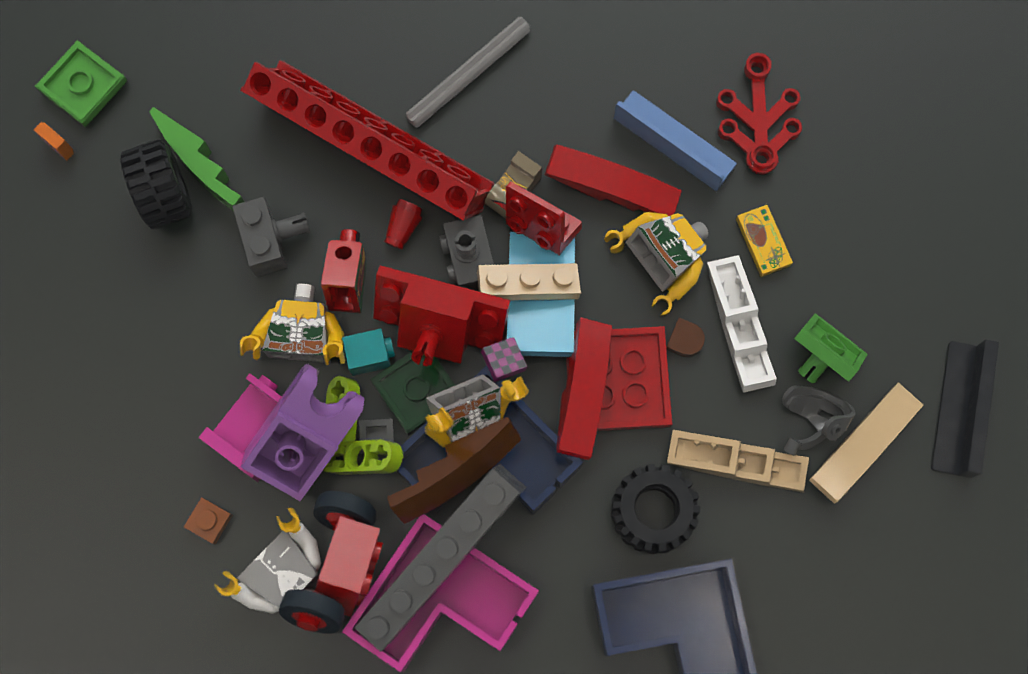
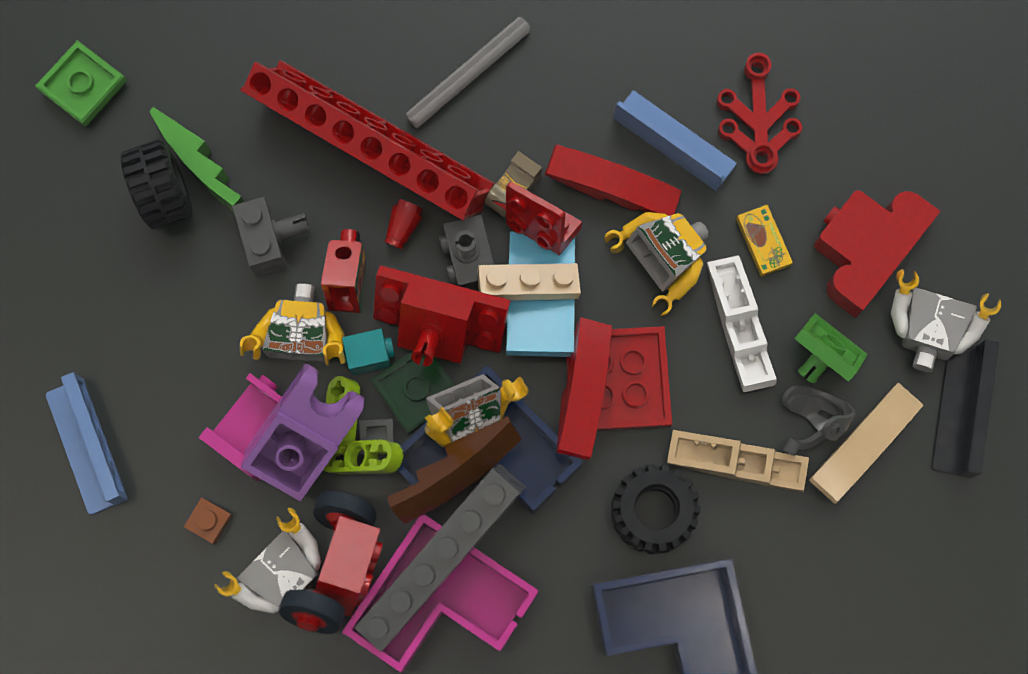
orange tile [34,122,74,161] -> none
magenta tile [481,337,527,382] -> none
reddish brown tile [666,318,705,357] -> none
none -> medium blue panel [46,372,128,515]
none -> red brick [814,190,941,318]
none -> torso [891,269,1001,372]

